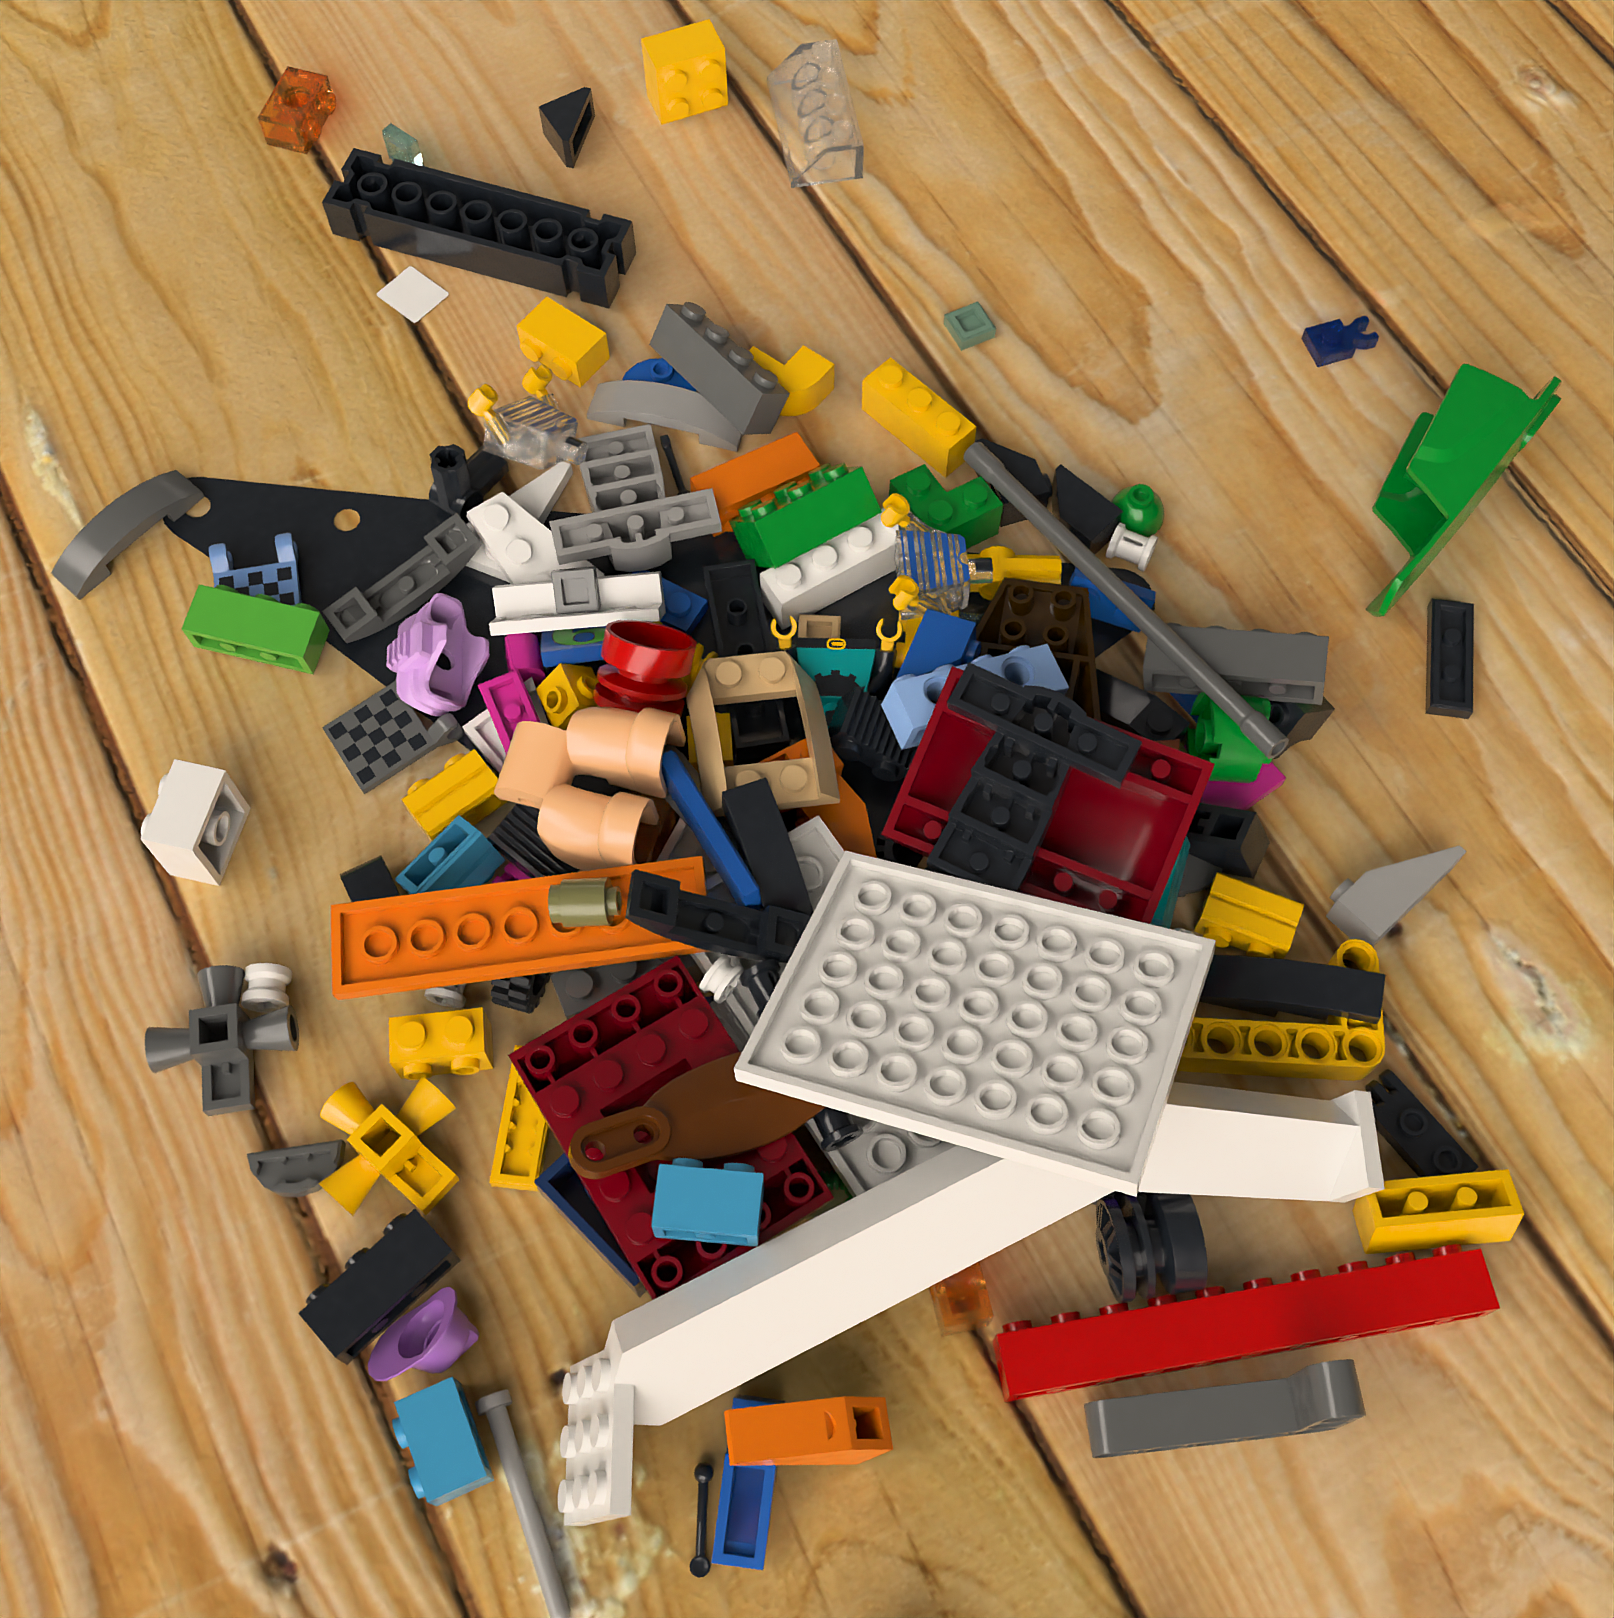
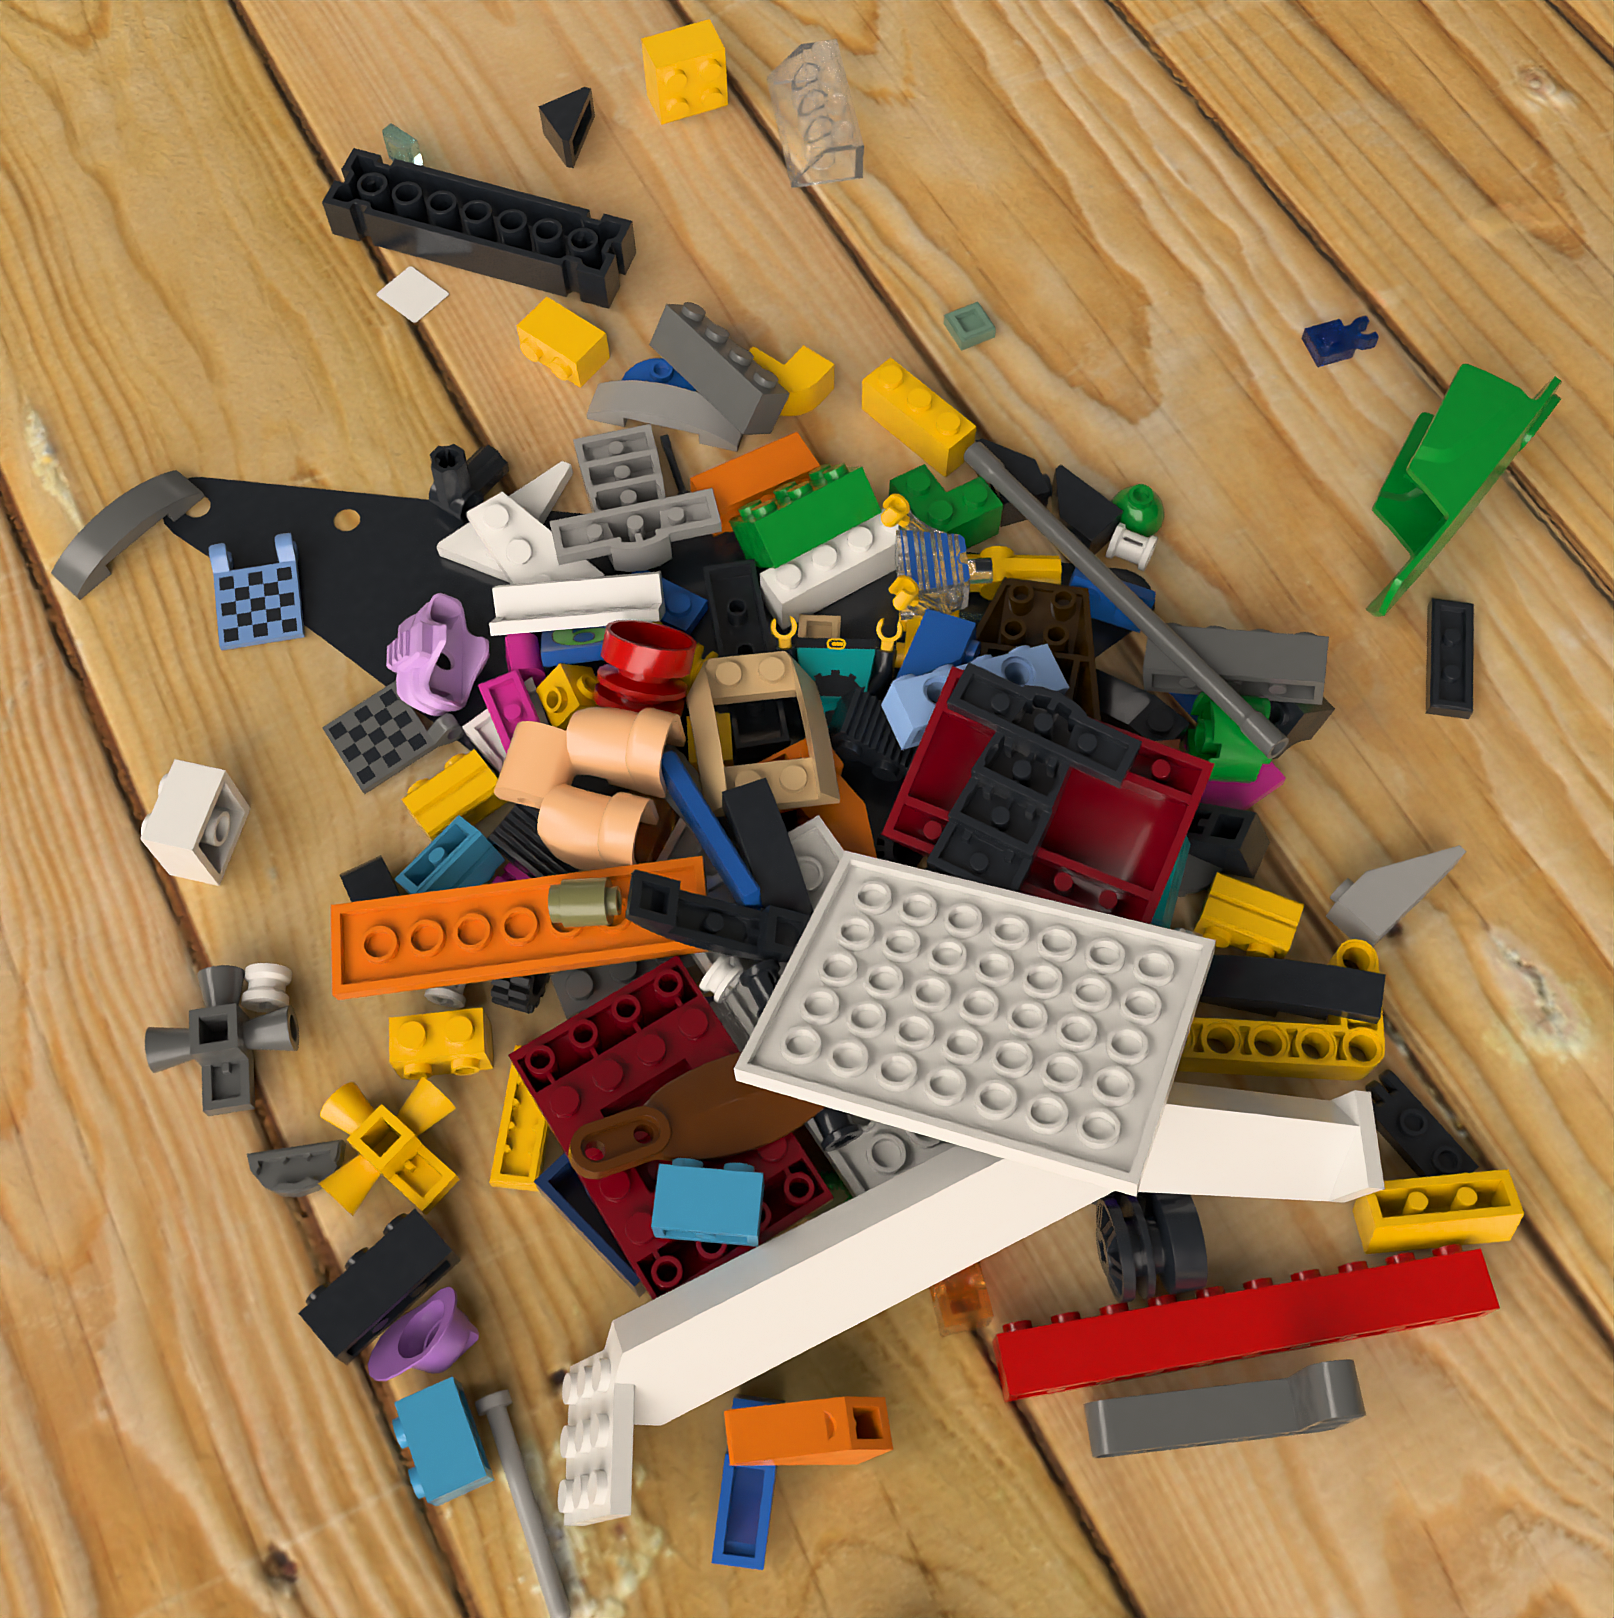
bright green brick [181,584,330,675] -> none
clear orange brick [258,66,336,154] -> none
dark grey slope [322,513,481,643] -> none
clear torso [468,365,588,470] -> none
tile [551,566,601,614] -> none
black hinge [689,1462,714,1578] -> none

